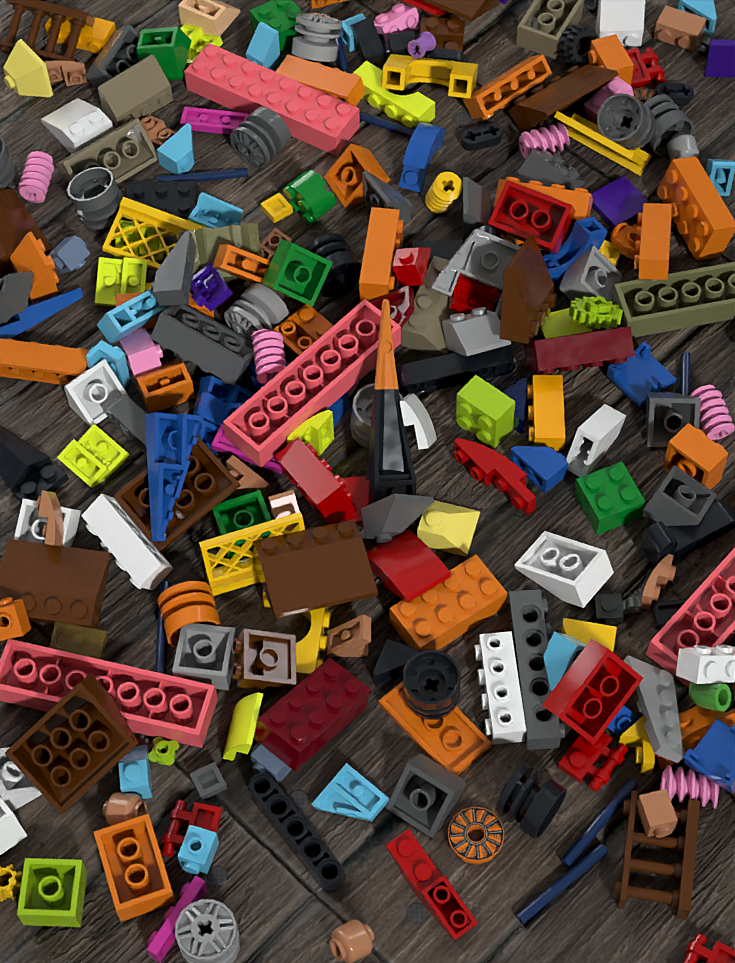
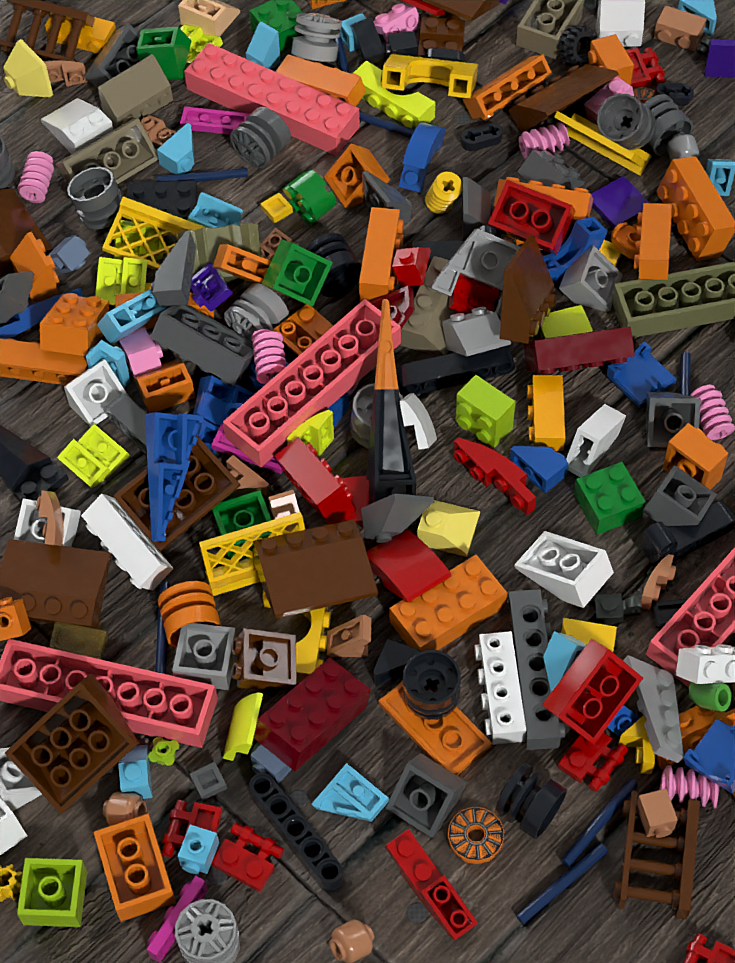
medium lavender bush [407,31,436,59] -> none
clear blue slope [502,378,527,433] -> none
lime gear [569,296,623,330] -> none
none -> orange brick [40,293,109,356]
none -> red plate [211,823,285,893]

